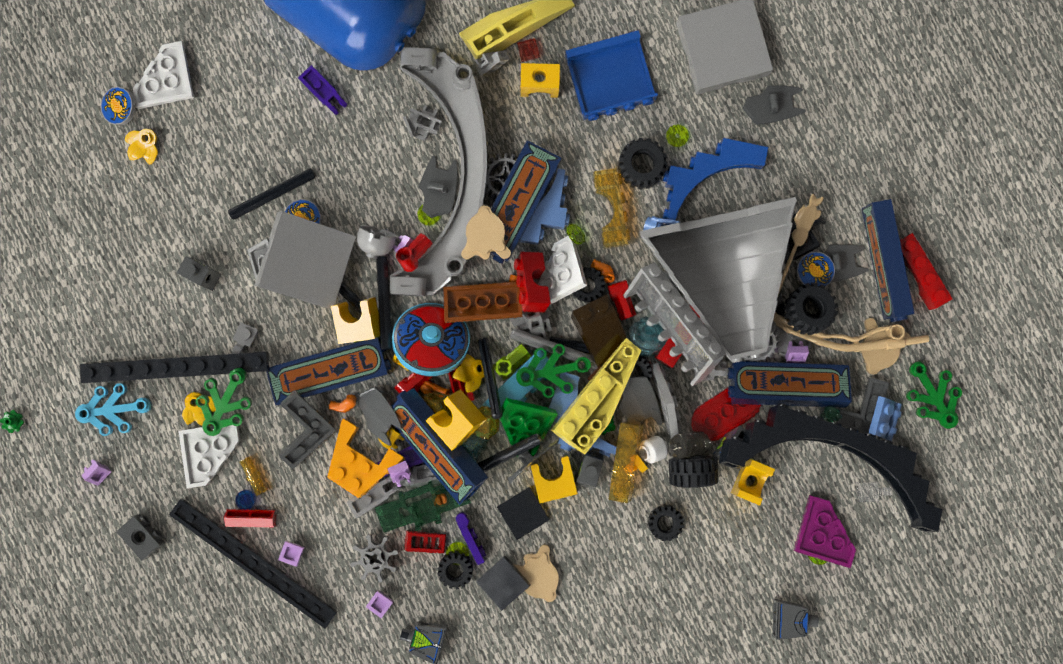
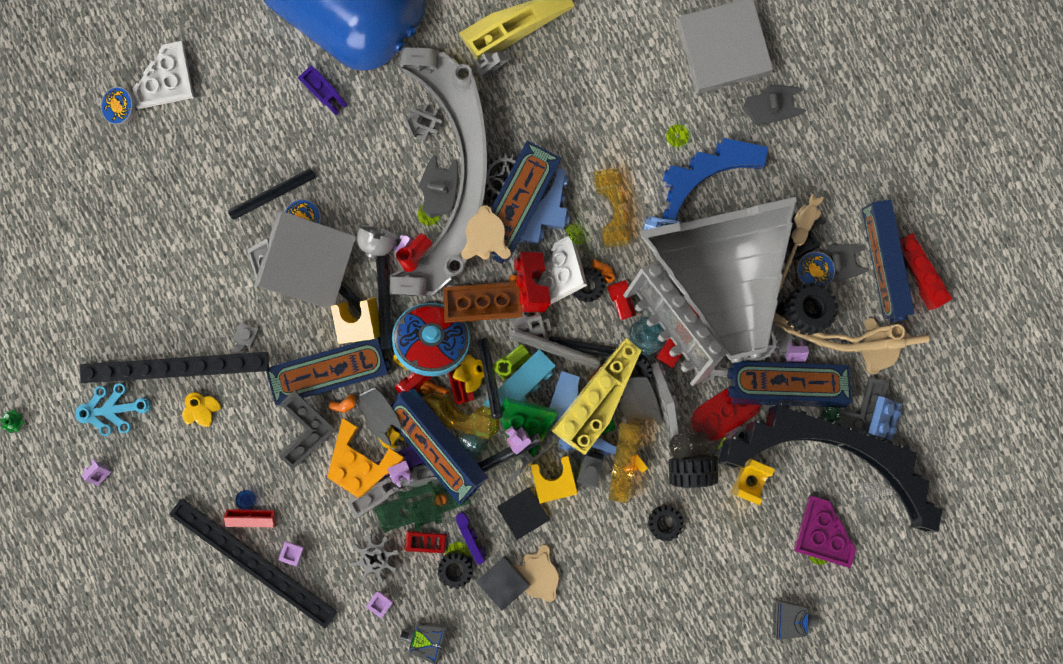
dark grey brick [116,514,165,561] -> none
yellow plate [125,128,158,164] -> none
dark grey torso [177,256,221,291] -> none
white plate [179,425,241,488] -> none
green plant [196,368,252,436] -> none
clear yellow pin [239,456,268,496] -> none
yellow piece [426,389,486,451] -> none
green plant [516,344,591,398] -> none
clear red tile [517,38,540,62] -> none
yellow piece [520,63,560,98] -> none
blue panel [565,30,658,121] -> none
dark brown slope [571,295,626,367] -> none
black tyre [618,138,668,189] -> none
white head [639,436,668,463] -> none
green plant [906,362,962,429] -> none
none -> lavender tile [506,426,532,454]

